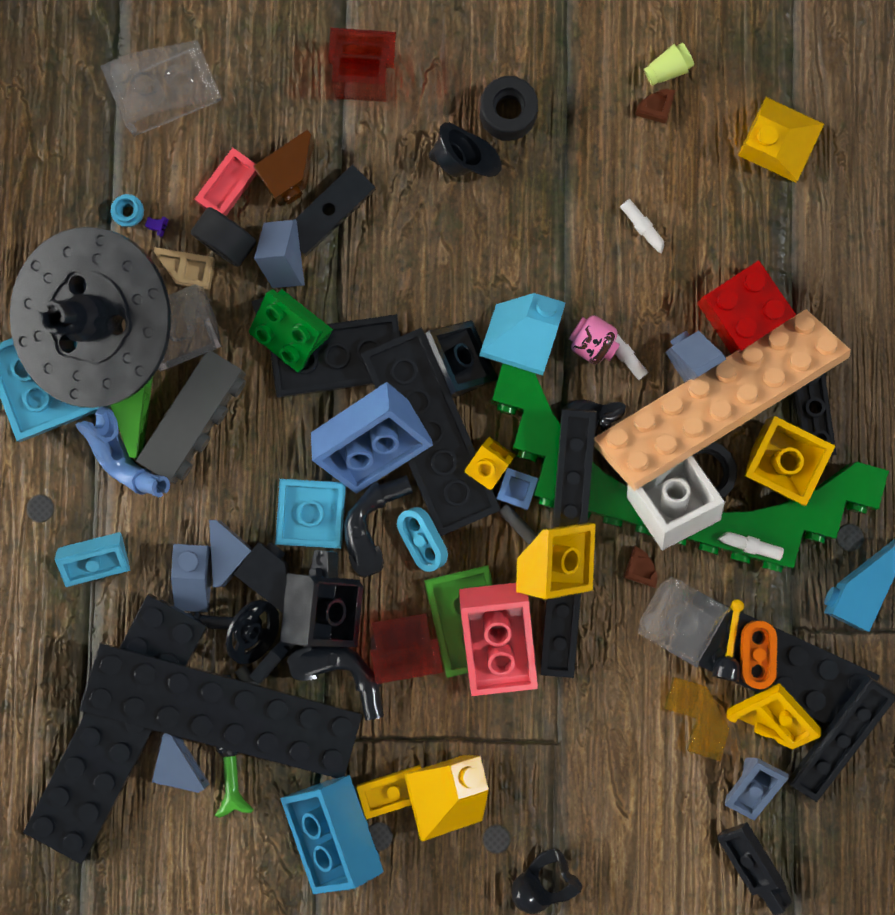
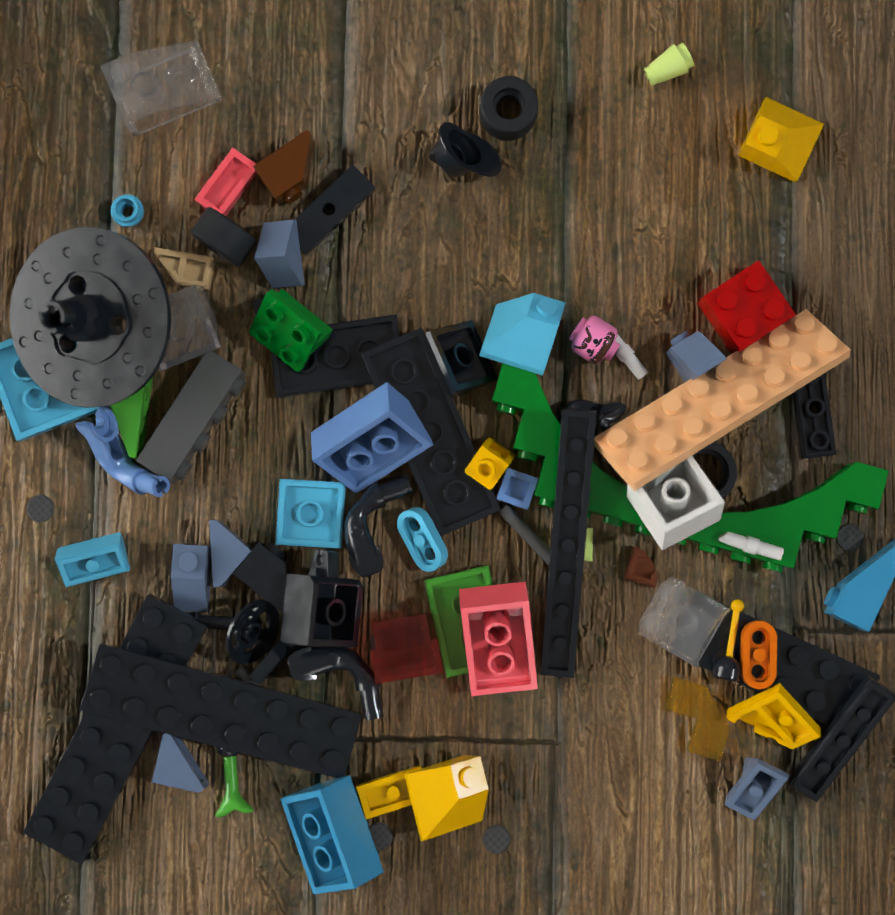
dark purple piece [145,217,169,238] -> none
clear red plate [328,28,397,102] -> none
black piece [512,848,583,914] -> none
yellow slope [516,523,595,599] -> none
white piece [620,199,664,253] -> none
copper tile [635,89,676,124] -> none
black hinge [717,822,792,915] -> none
yellow slope [744,416,835,506] -> none

